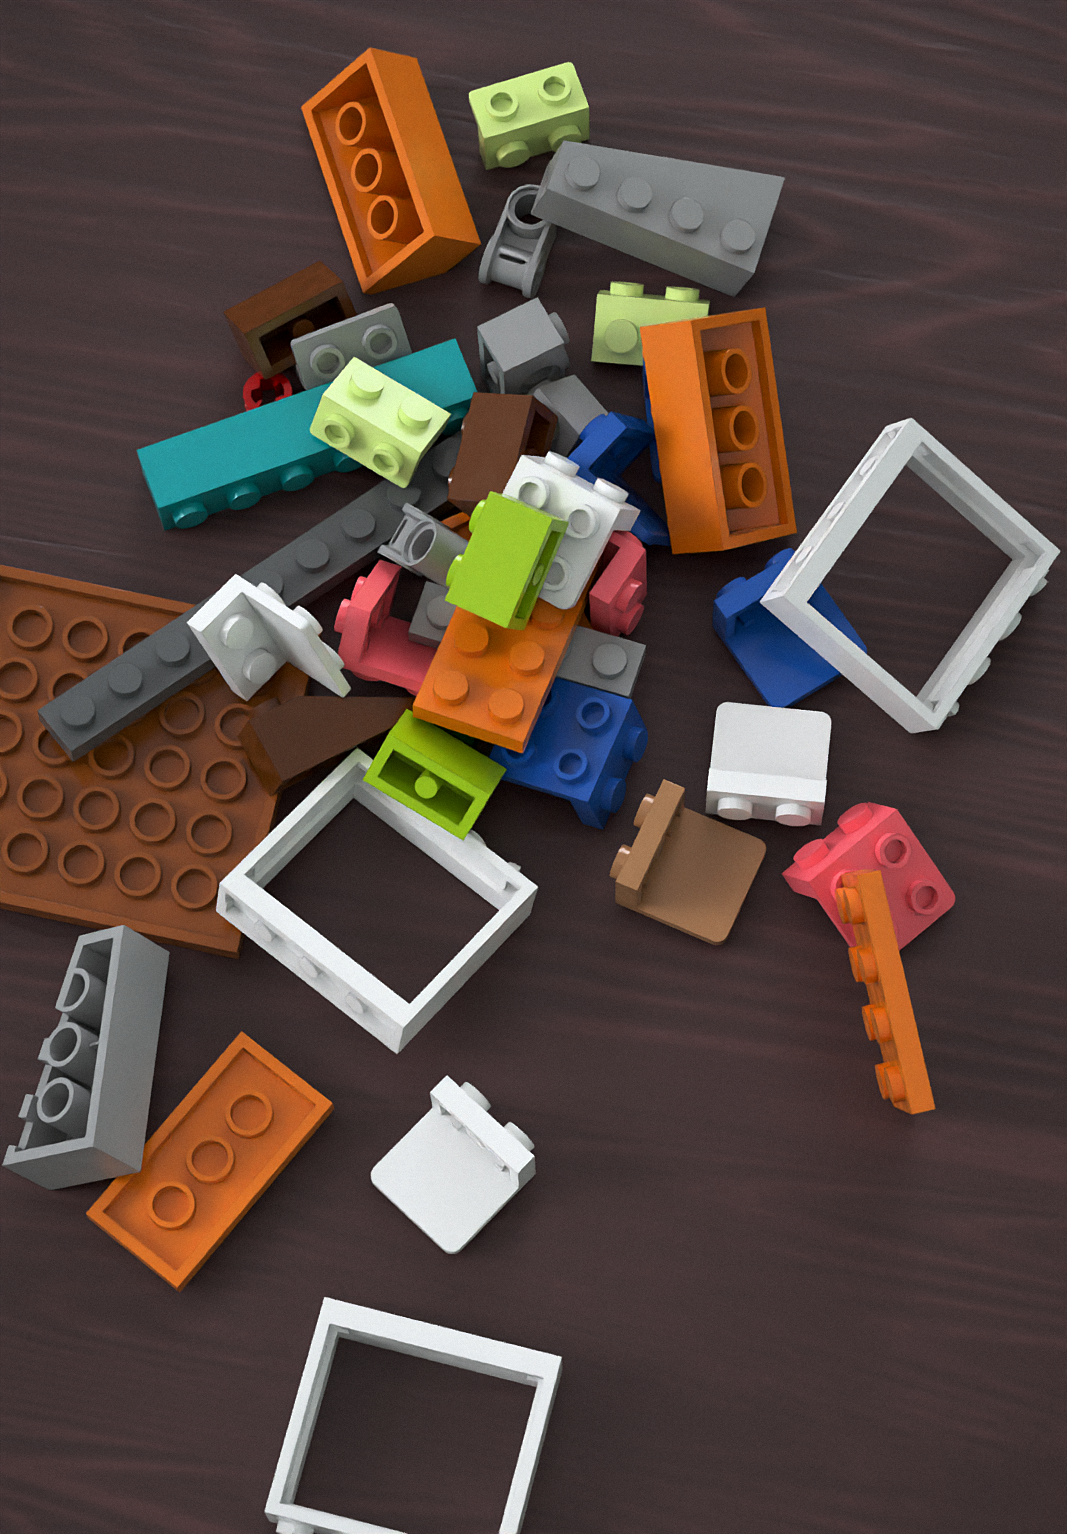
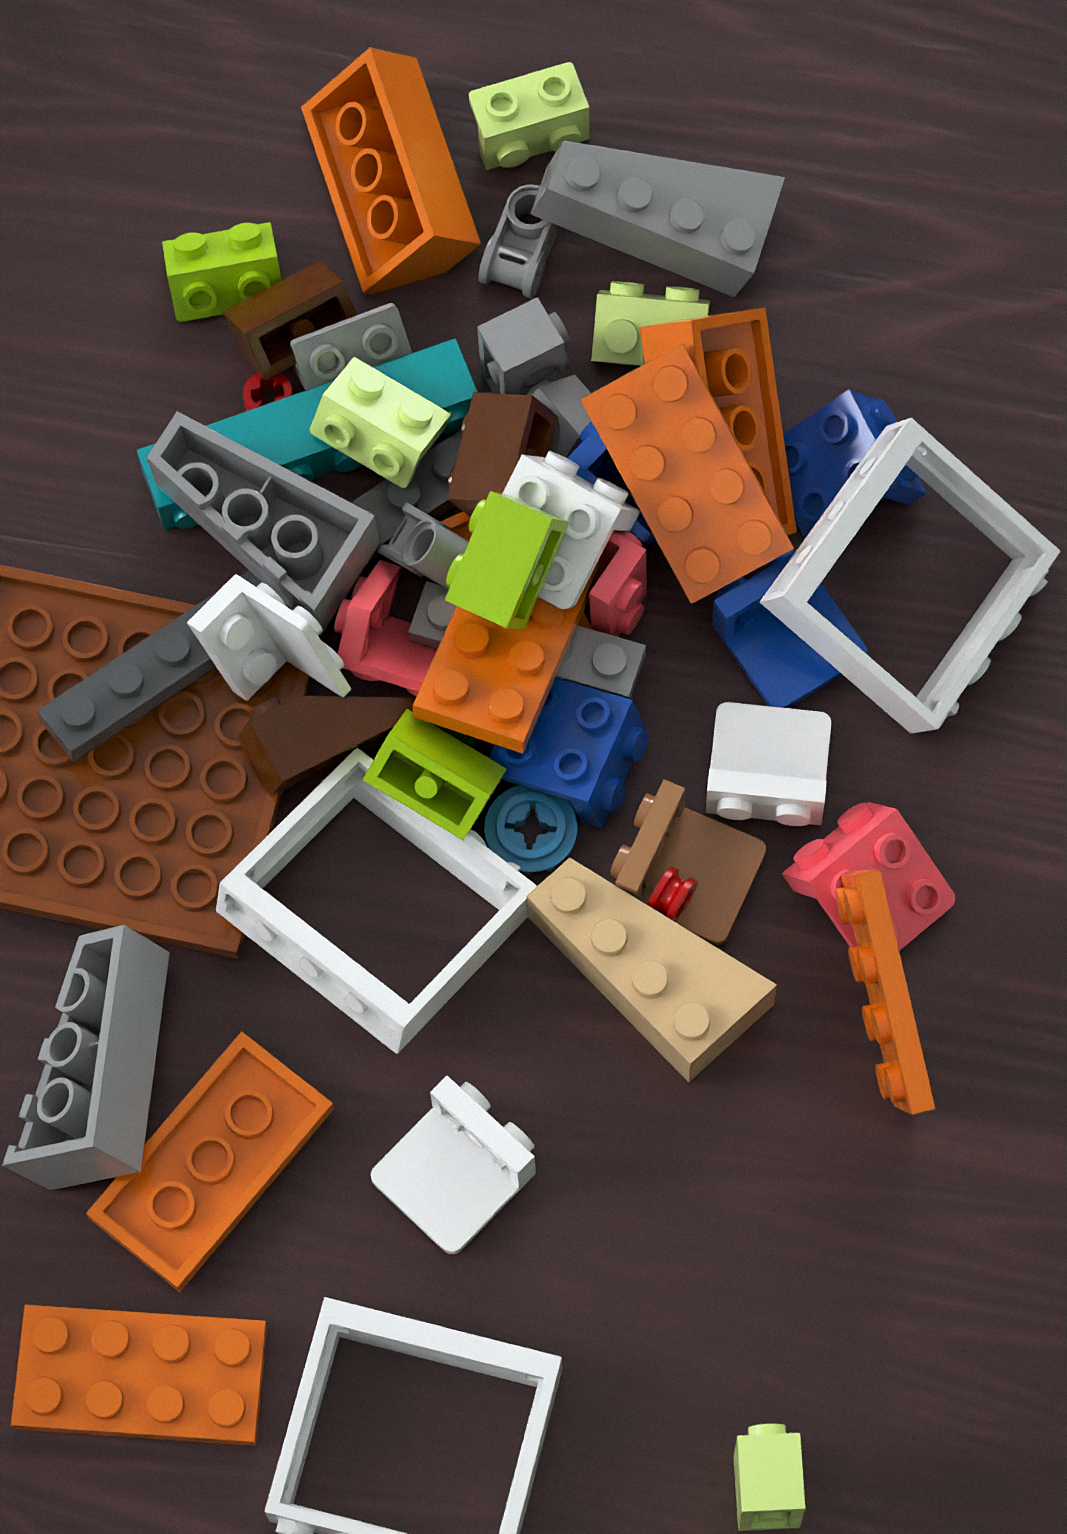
none -> orange plate [11,1305,268,1446]
none -> light grey wedge [147,411,380,635]
none -> lime bracket [162,222,282,322]
none -> dark azure gear [484,785,578,876]
none -> tan wedge [526,858,777,1082]
none -> orange plate [580,343,794,604]
none -> red bush [647,866,698,922]
none -> yellowish green brick [734,1424,805,1531]
none -> blue bracket [783,389,927,538]

